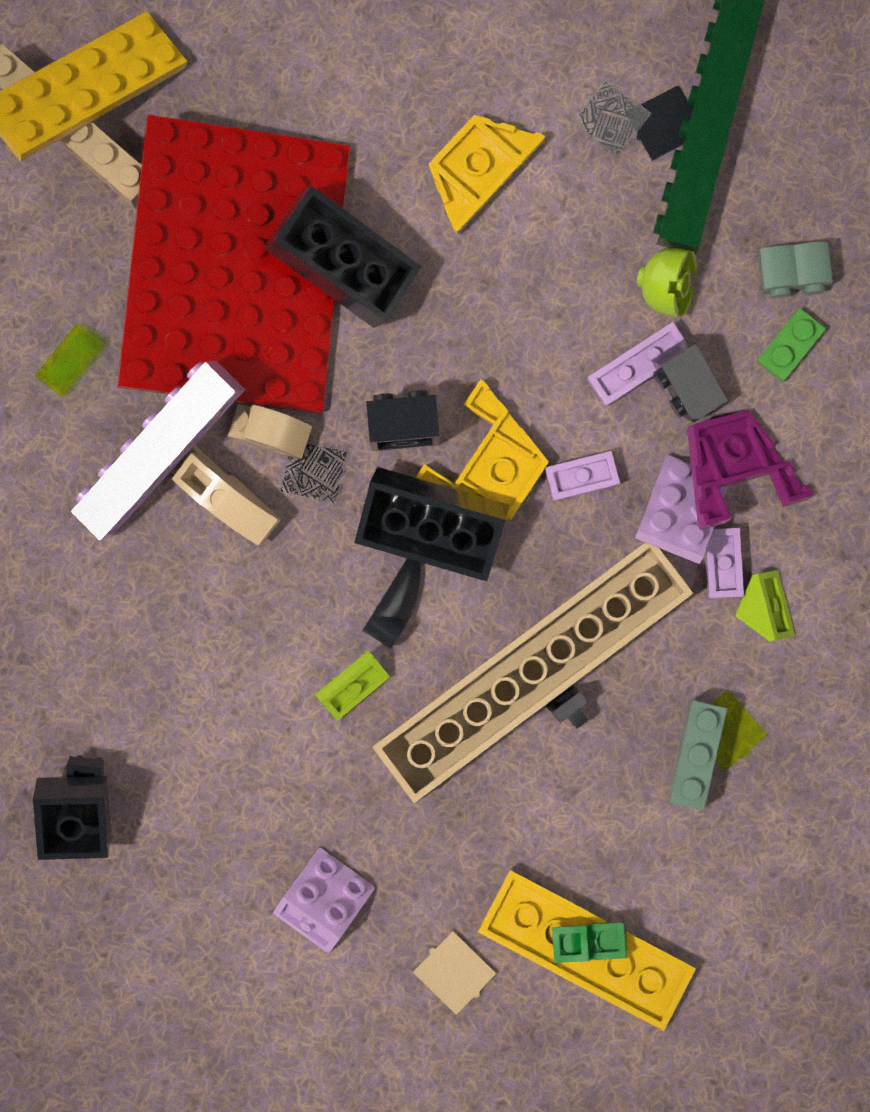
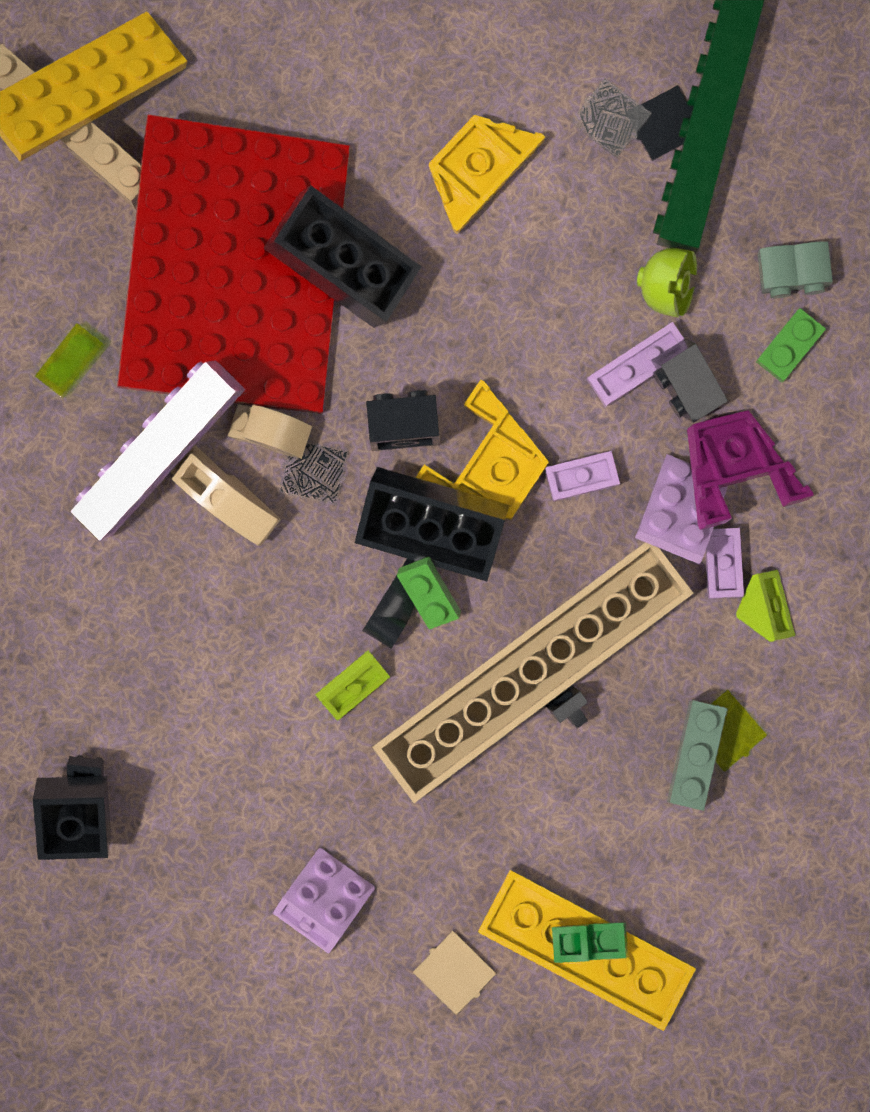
none -> bright green plate [397,557,461,630]

